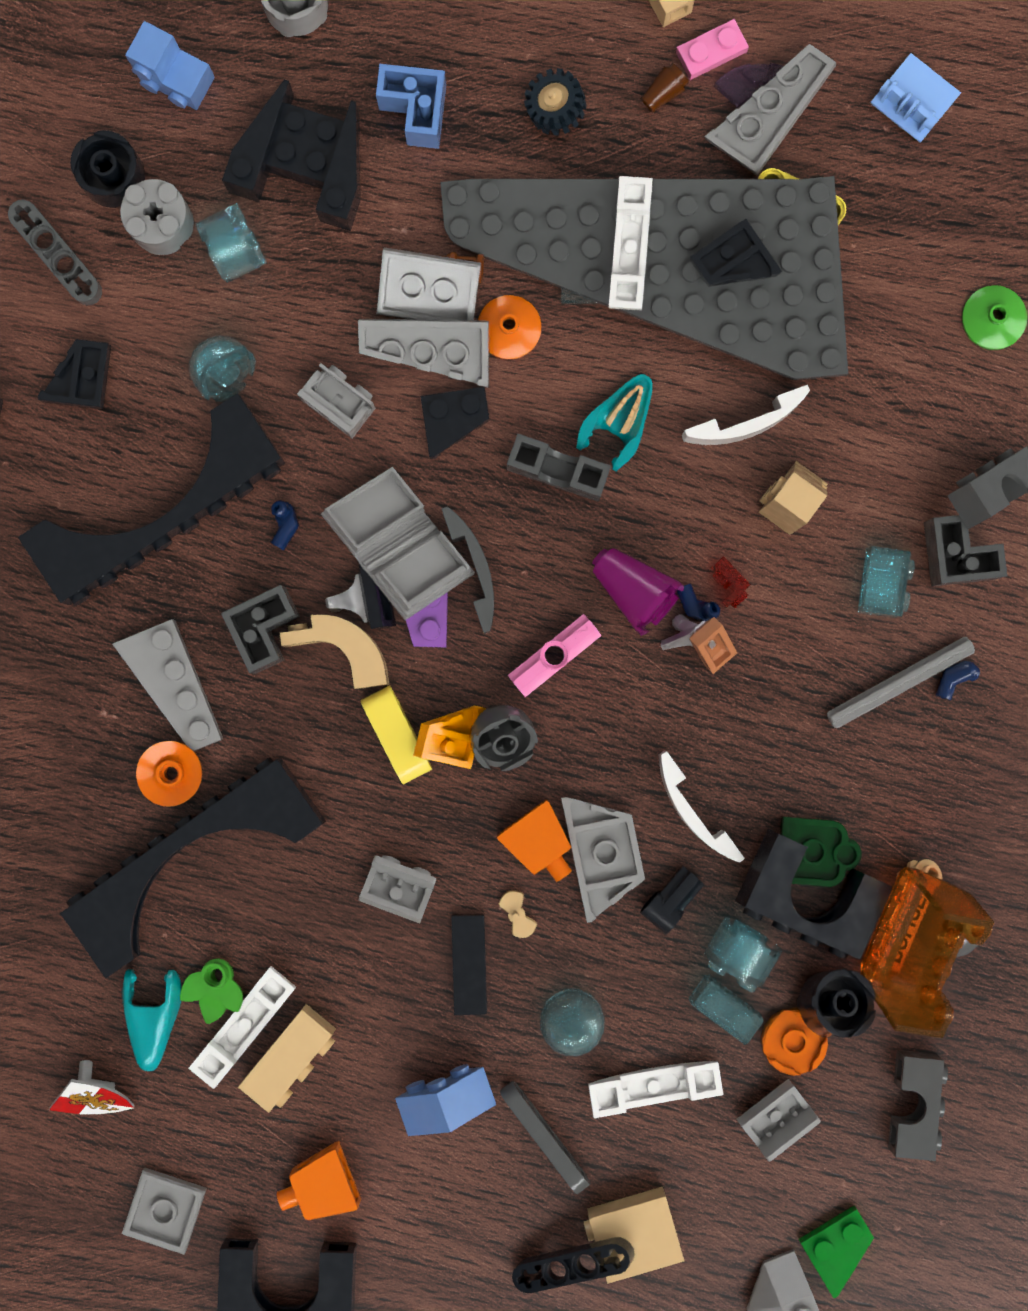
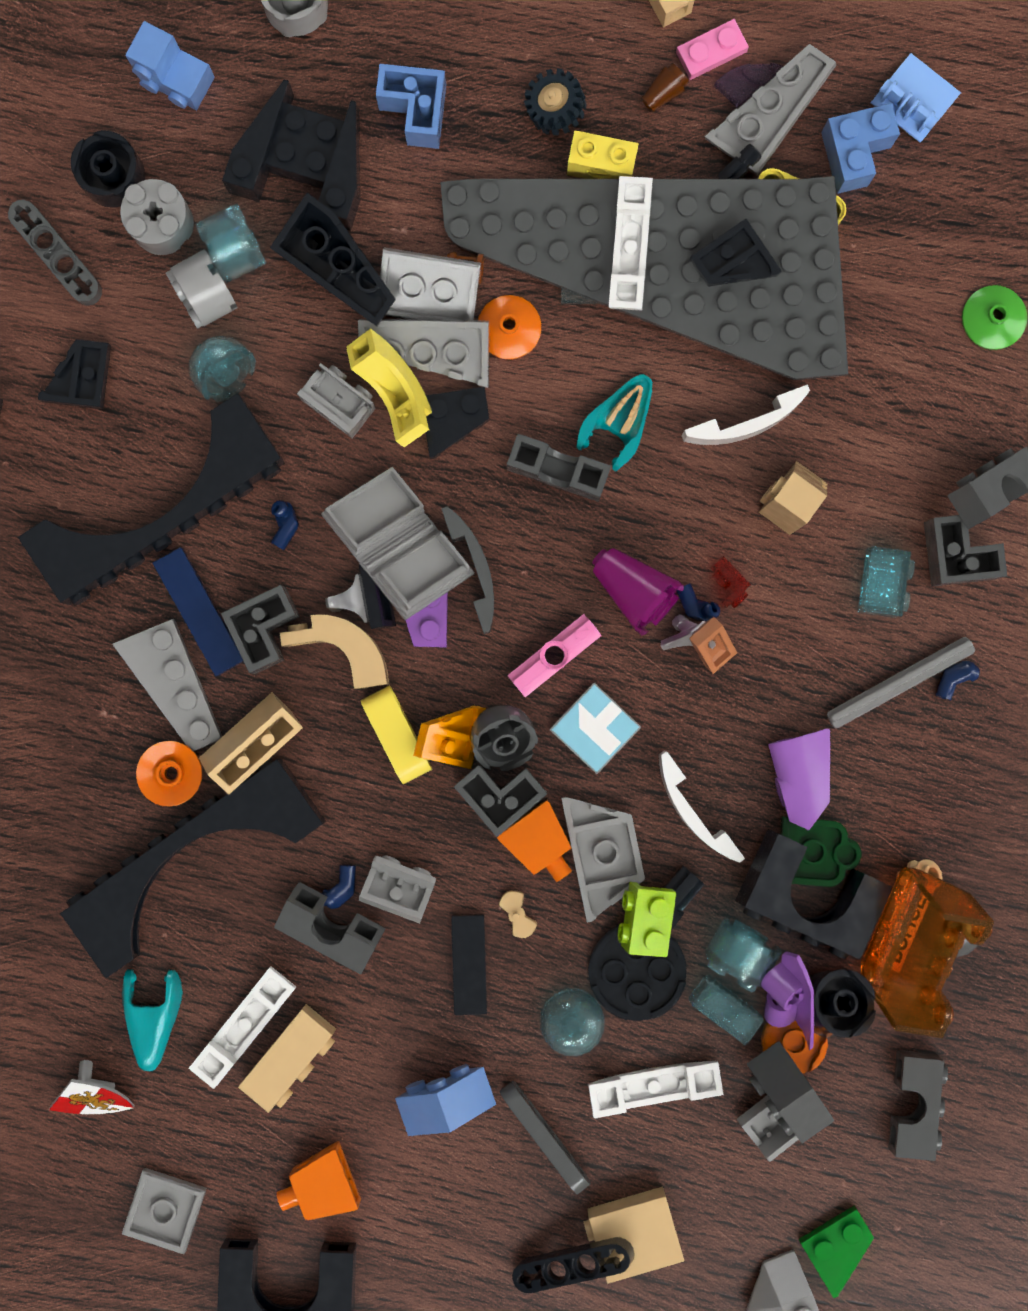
bright green plate [180,958,243,1024] -> none
none -> dark blue tile [153,547,244,677]
none -> light grey brick [166,249,238,329]
none -> tan brick [199,692,303,794]
none -> black wedge [270,193,396,326]
none -> dark grey arch [274,882,386,975]
none -> dark blue arm [321,864,356,909]
none -> light yellow arch [346,328,432,447]
none -> dark grey brick [454,764,547,837]
none -> medium azure tile [549,683,641,774]
none -> light yellow brick [567,131,639,179]
none -> black tile [588,924,686,1021]
none -> lime bracket [618,882,676,957]
none -> black axle [717,144,762,179]
none -> dark grey brick [747,1041,835,1144]
none -> medium lavender panel [761,951,814,1050]
none -> medium lavender panel [768,728,830,830]
none -> medium blue brick [821,103,900,194]

